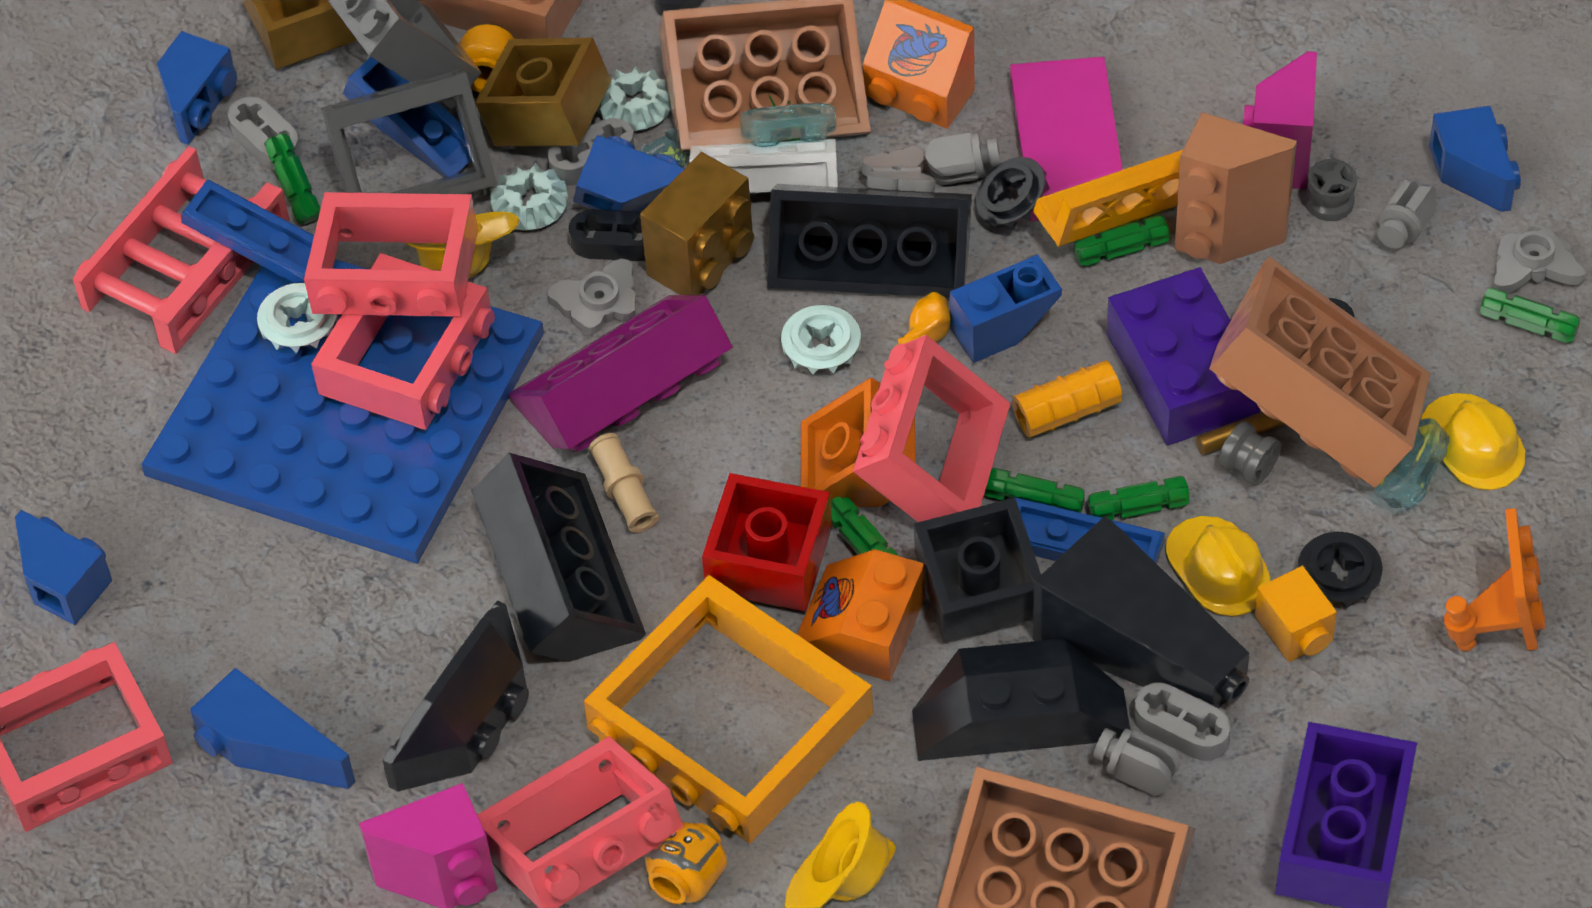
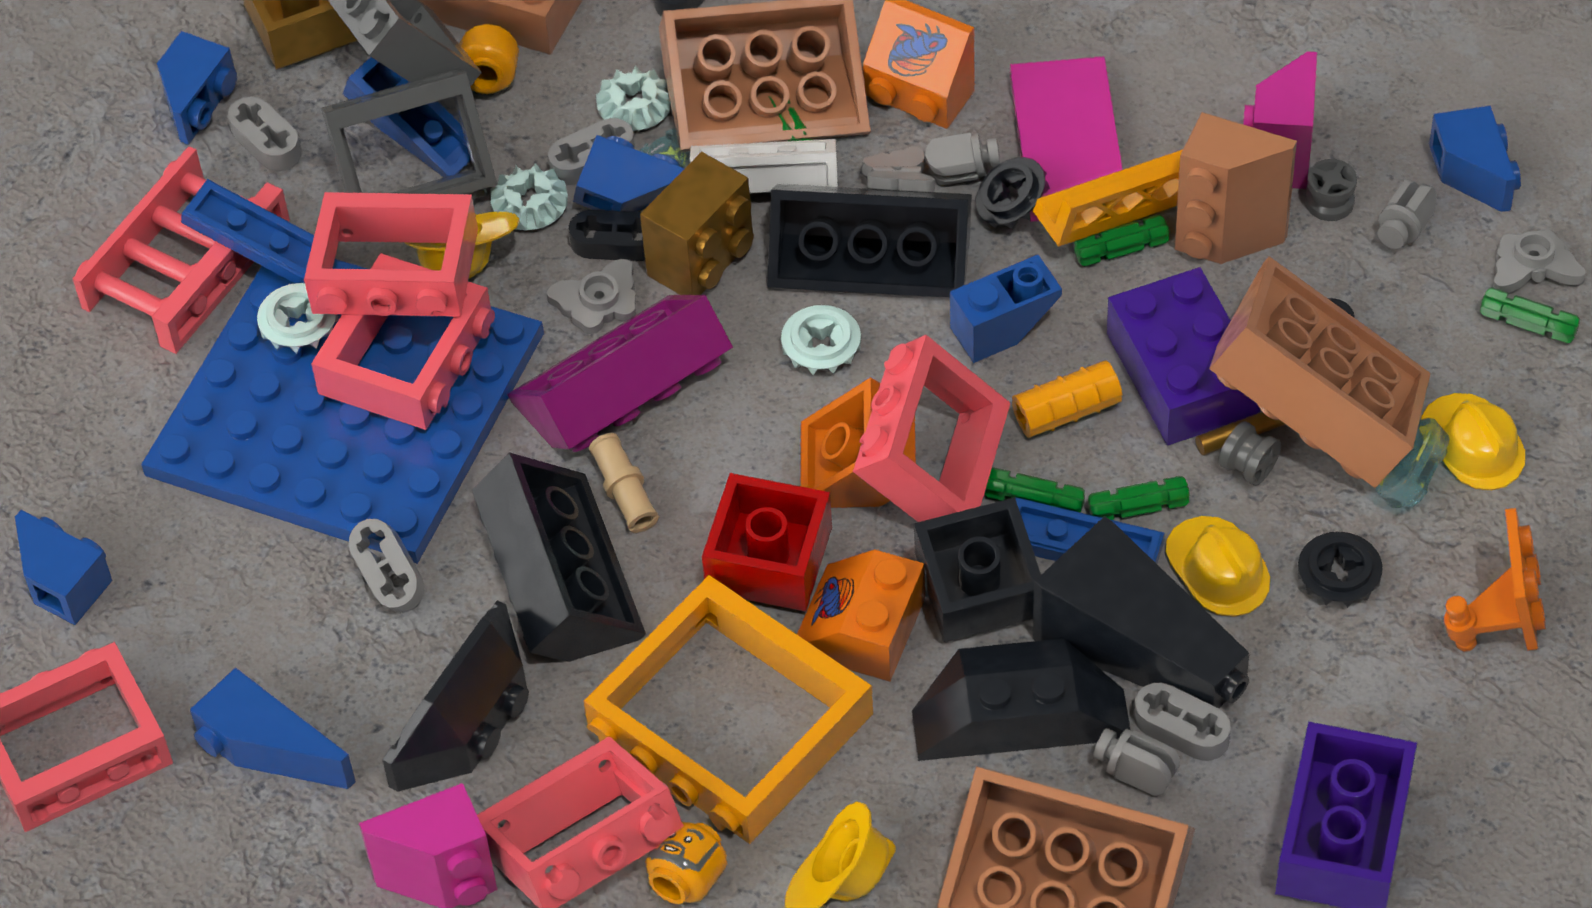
green axle [265,133,321,225] -> none
pearl gold brick [475,37,612,146] -> none
clear light blue plate [740,103,837,147] -> none
green axle [831,496,899,556] -> none
light orange animal [896,292,951,346] -> none
light orange brick [1255,566,1337,662] -> none
none -> light grey beam [348,519,425,612]

